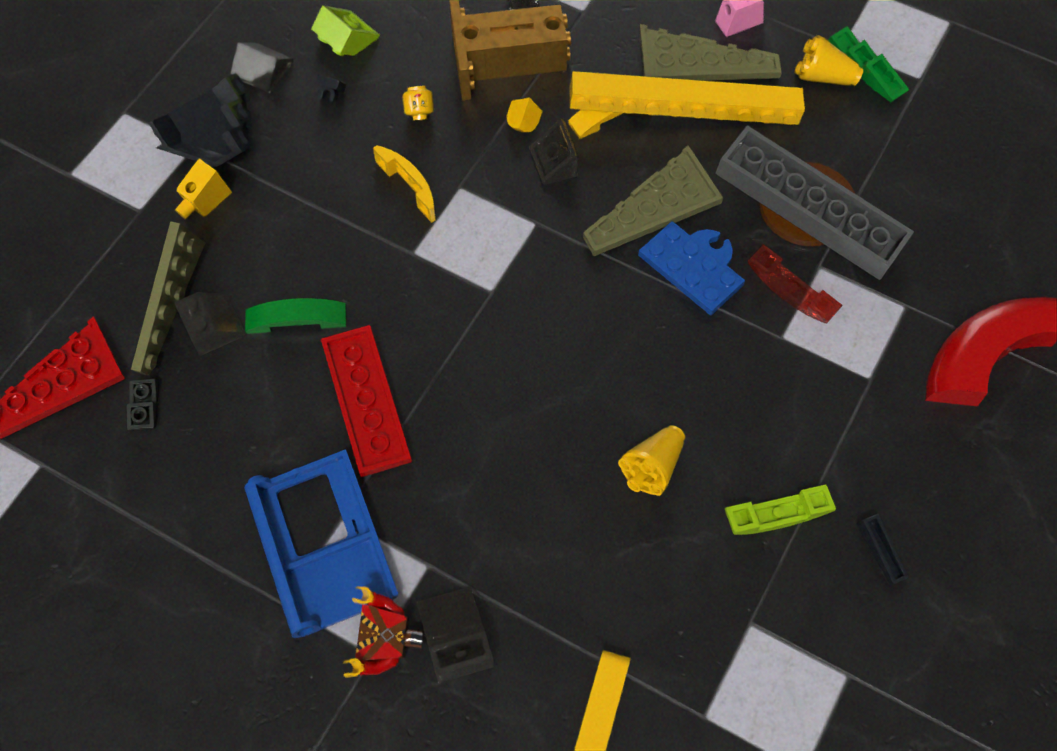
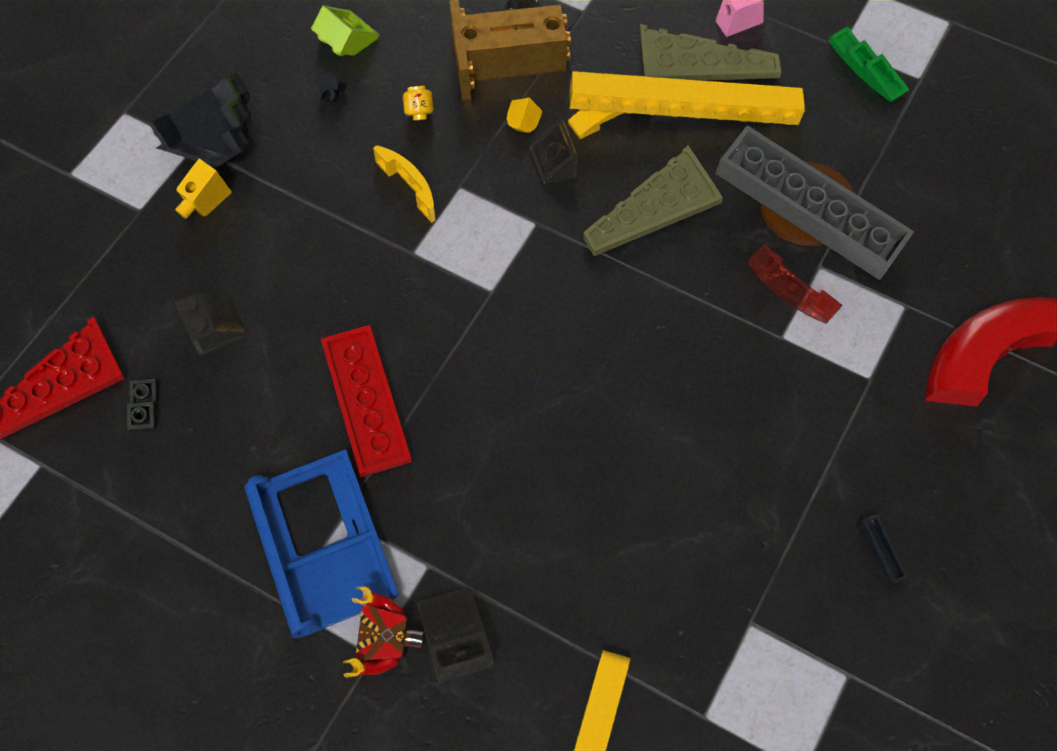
olive wing [131,221,205,375] -> none
clear smoke slope [231,42,293,93] -> none
green slope [245,298,346,334] -> none
yellow cone [618,425,685,496] -> none
blue plate [638,221,745,316] -> none
lime slope [725,484,836,535] -> none
yellow cone [794,35,863,86] -> none

